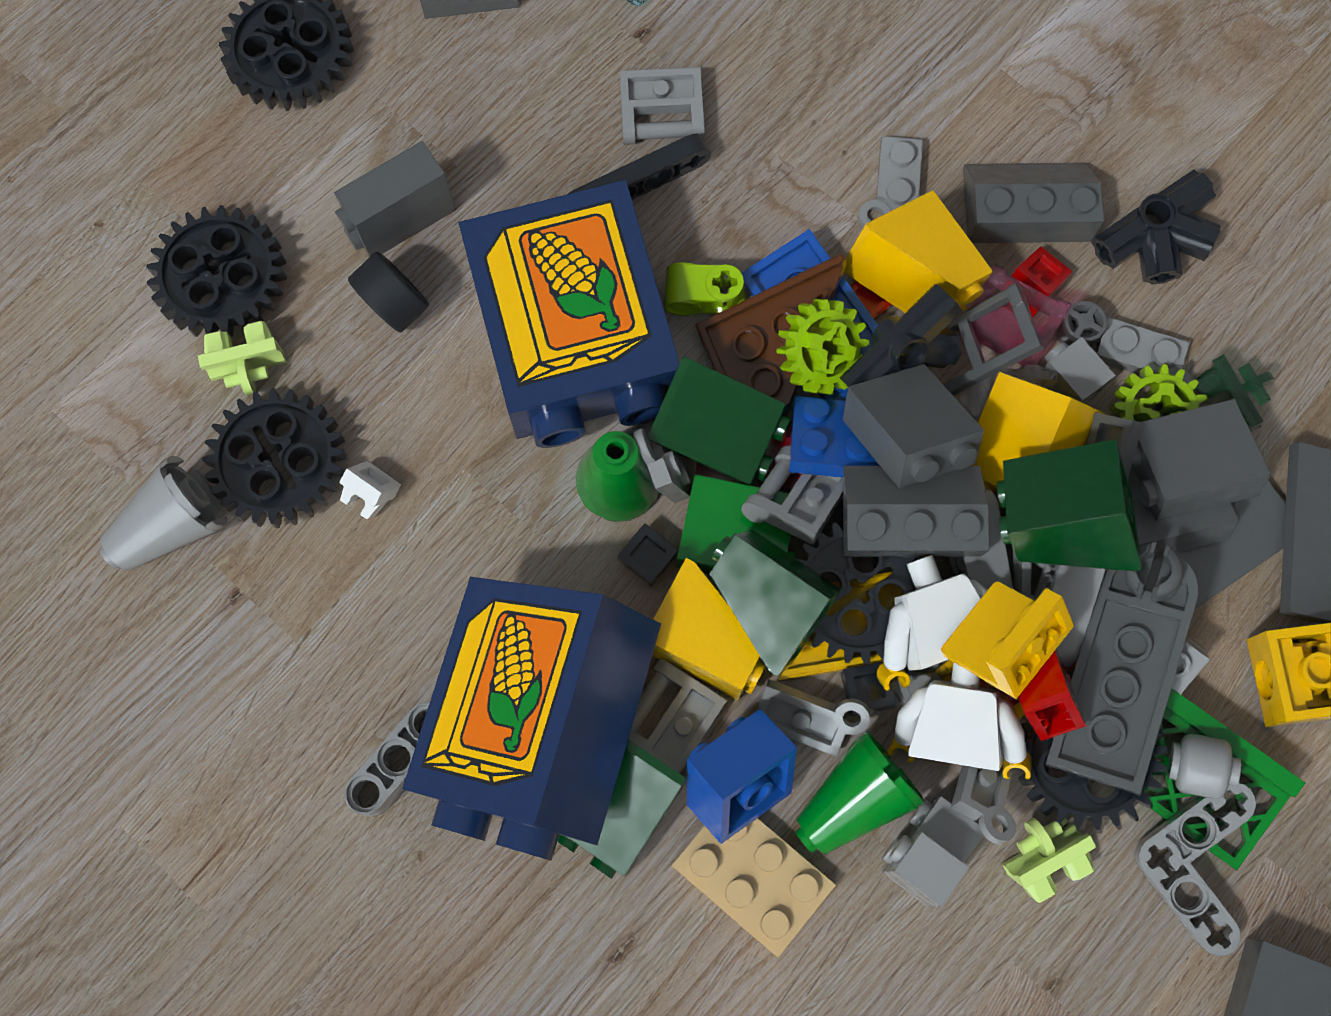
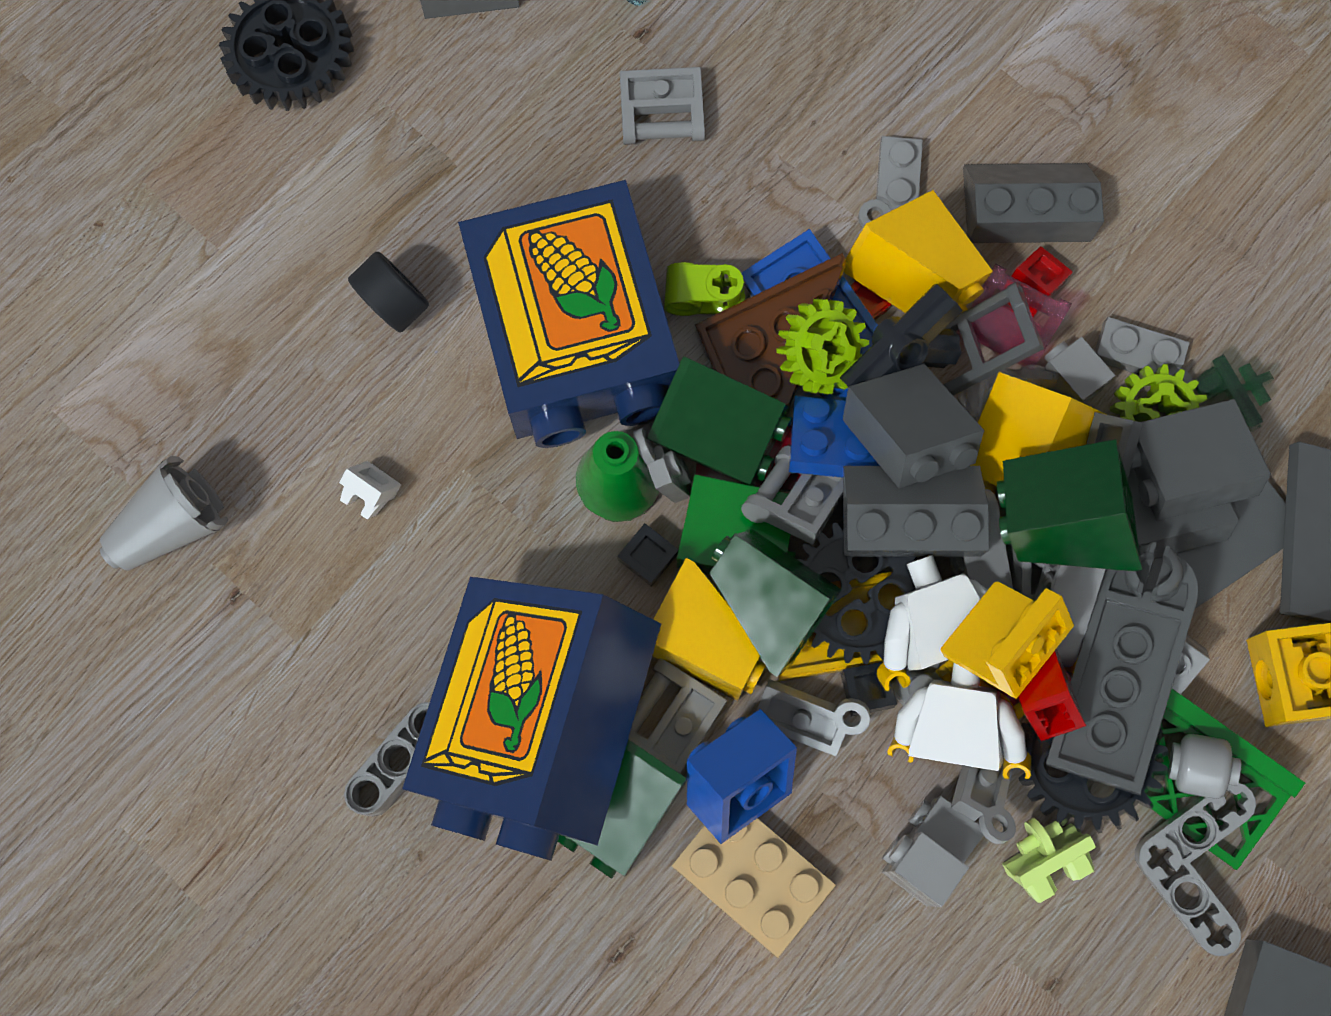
black gear [146,205,287,338] -> none
yellowish green hips [197,321,286,396] -> none
black gear [202,388,347,528] -> none
dark grey brick [334,141,456,257] -> none
black beam [566,133,711,200] -> none
green cone [795,731,925,854] -> none
flat silver wheel [1056,301,1107,347] -> none
black piece [1091,169,1221,285] -> none

